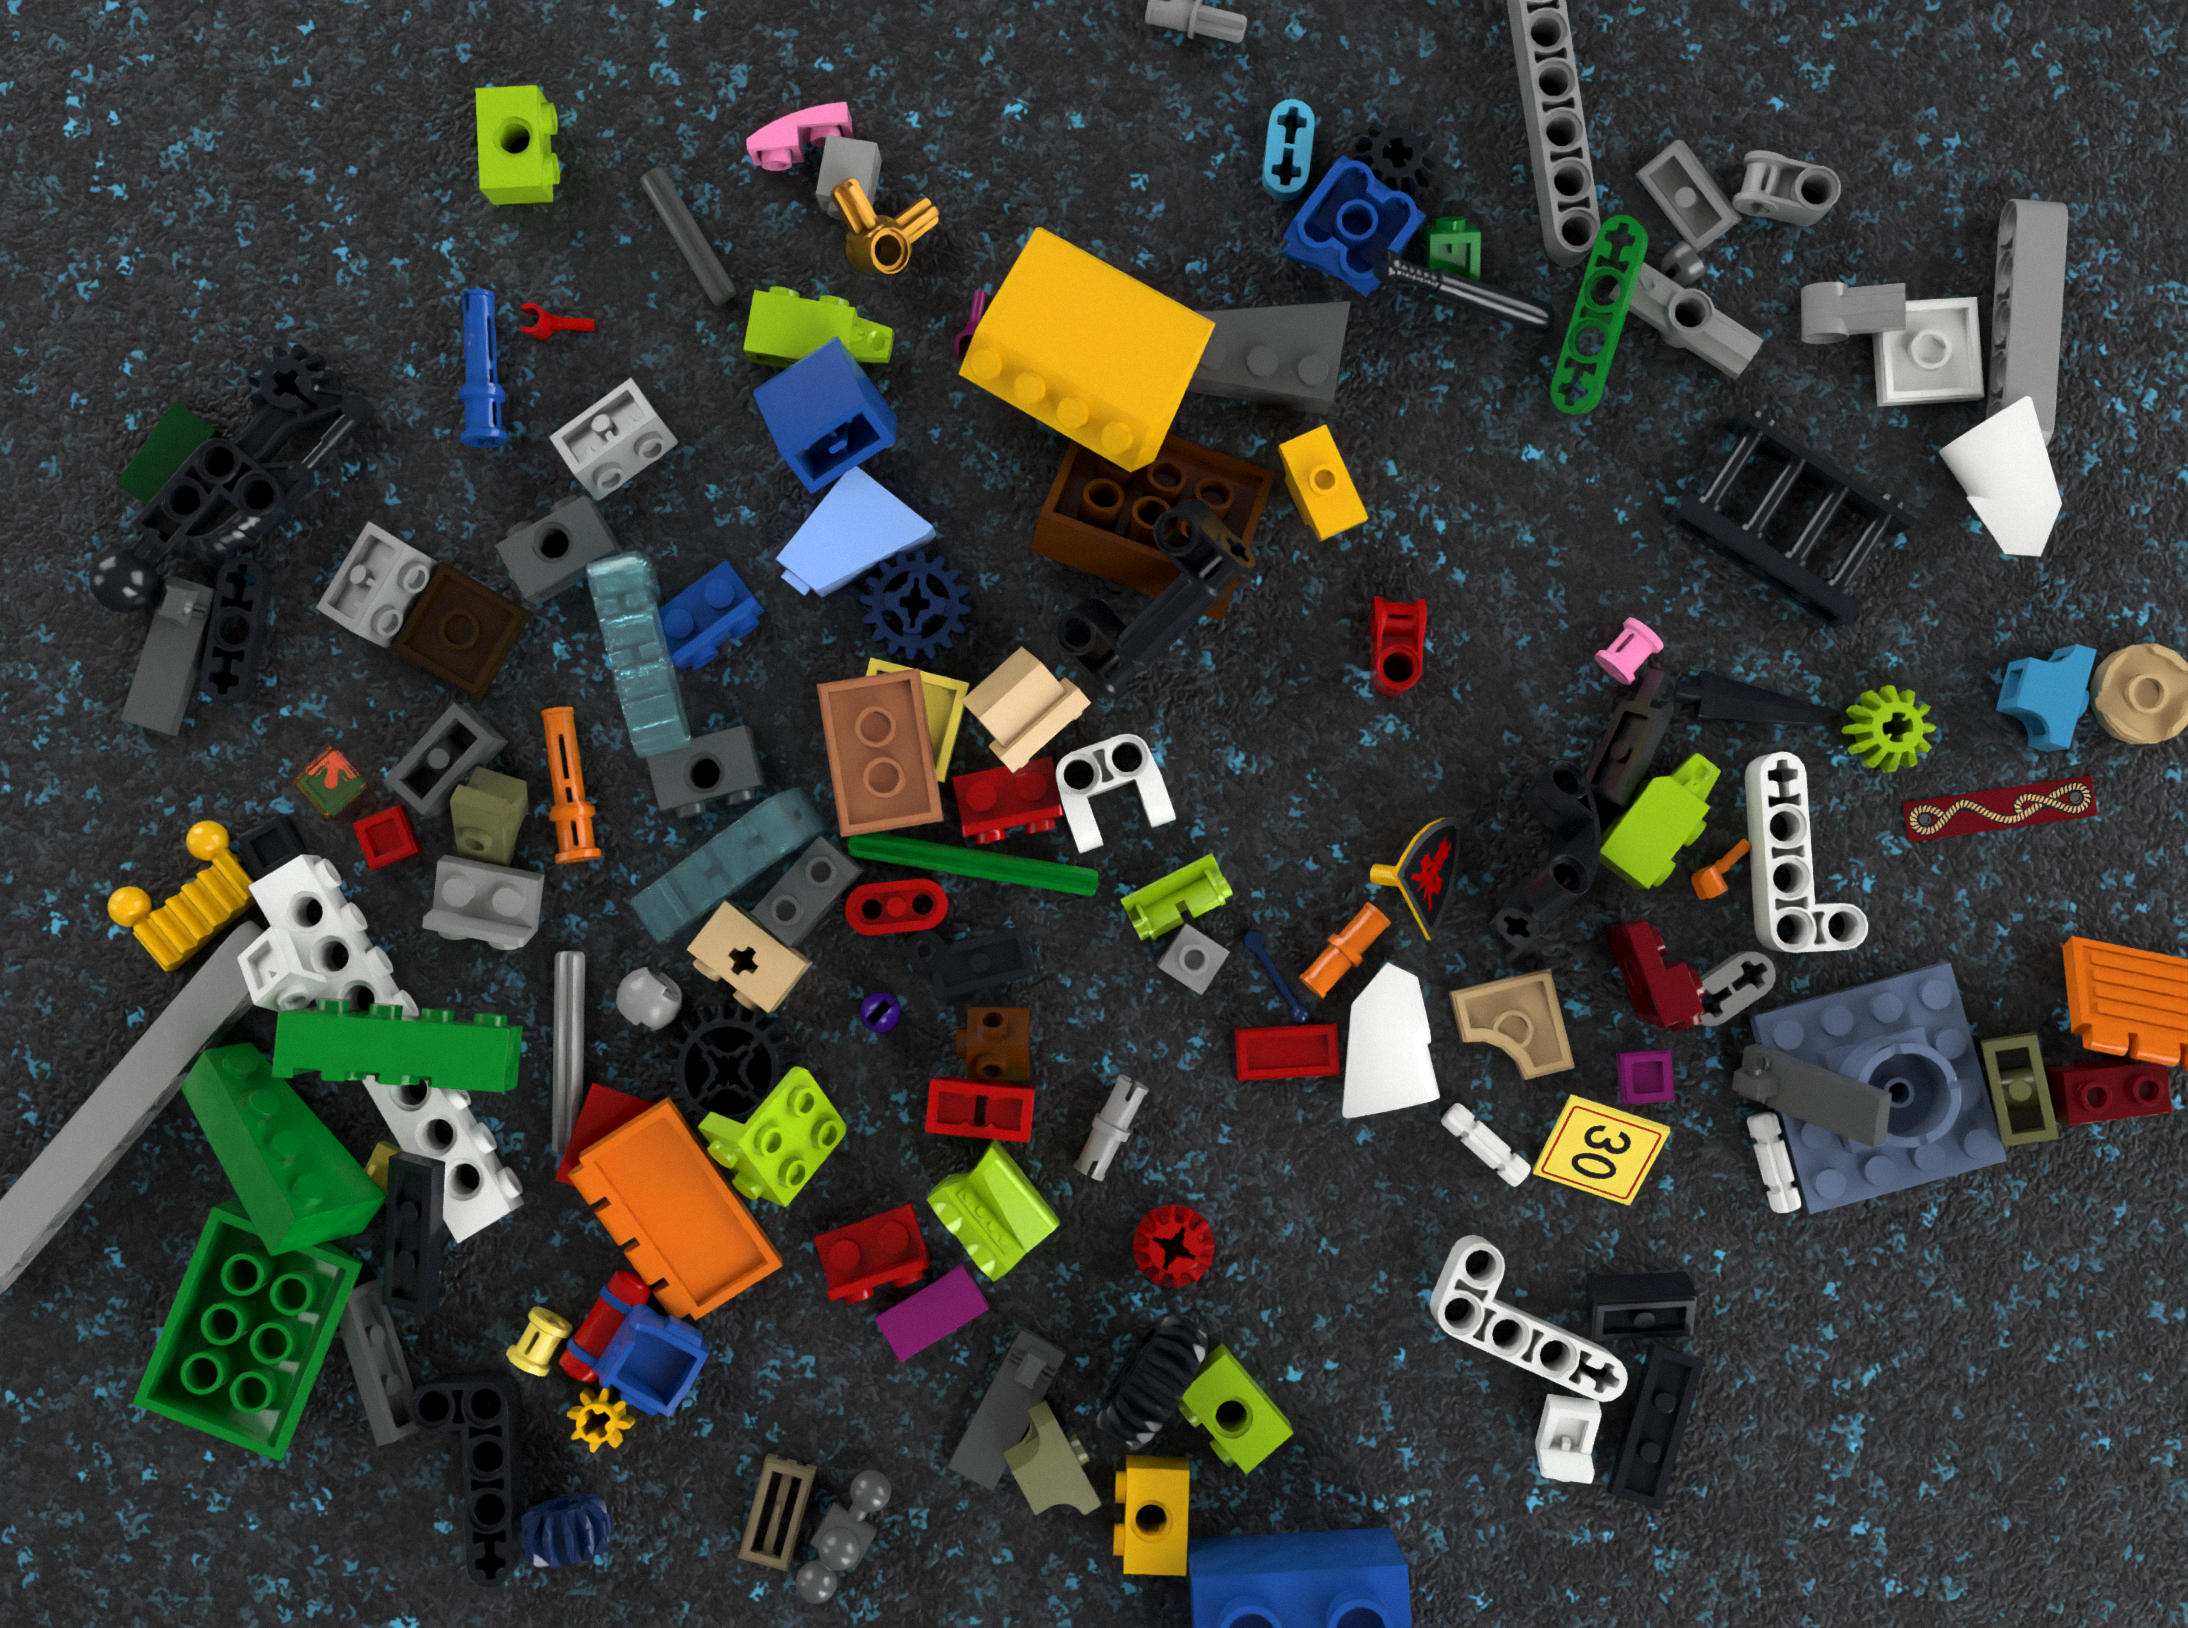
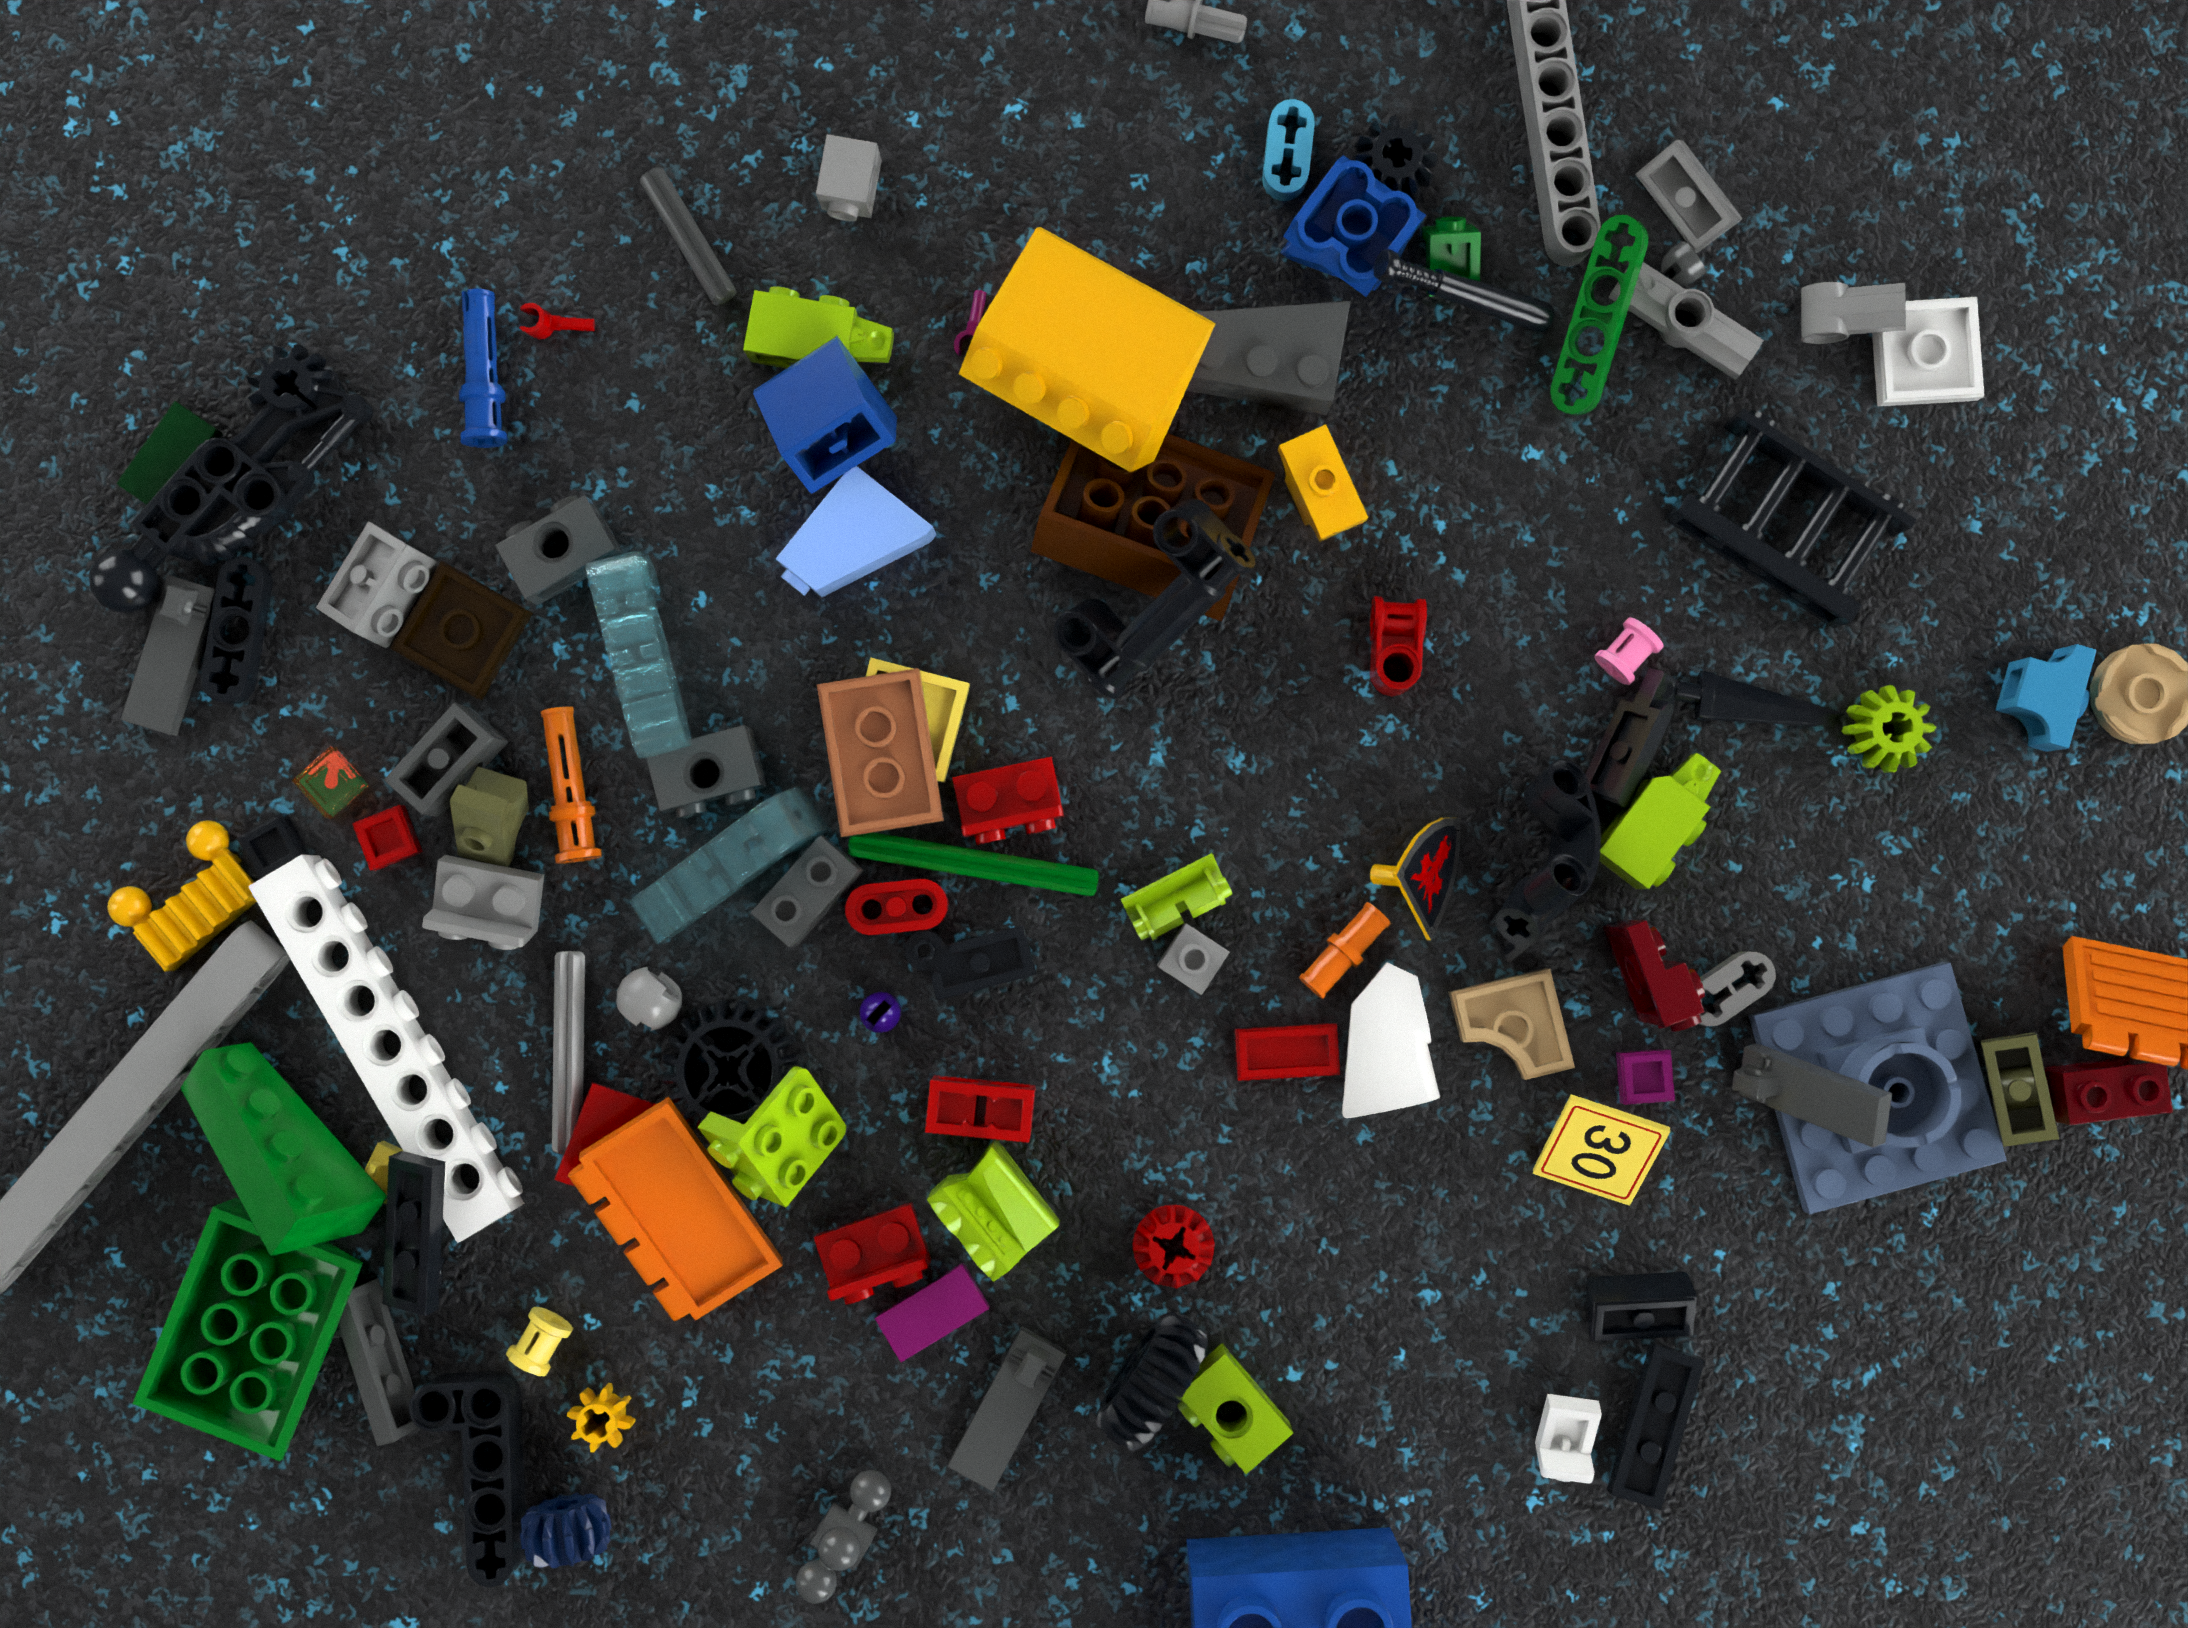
white bracket [237,925,328,1012] -> none
green wedge [272,998,523,1092] -> none
lime brick [475,85,560,205] -> none
light grey bracket [549,378,678,500] -> none
blue piece [559,1269,709,1416] -> none
blue bracket [645,560,765,671] -> none
tan brick [686,900,813,1013] -> none
dark tan tile [738,1453,817,1571] -> none
bright pink slope [746,102,853,171] -> none
pearl gold axle [830,177,939,274] -> none
dark blue gear [860,550,972,662] -> none
reddish brown brick [956,1007,1030,1082] -> none
tan plate [961,646,1091,773] -> none
olive brick [1003,1400,1102,1516] -> none
white piece [1056,734,1176,853] -> none
light grey pin [1073,1074,1149,1181] -> none
yellow brick [1113,1455,1190,1576] -> none
dark blue hinge [1243,931,1311,1024] -> none
white beam [1430,1235,1628,1402] -> none
white axle [1441,1103,1531,1187] -> none
orange hand [1691,839,1752,900] -> none
light grey piece [1732,150,1841,226] -> none
white beam [1745,752,1868,953] -> none
white axle [1747,1112,1801,1213] -> none
sticker [1902,775,2098,843] -> none
white panel [1939,396,2062,557] -> none
light grey beam [1986,199,2068,446] -> none

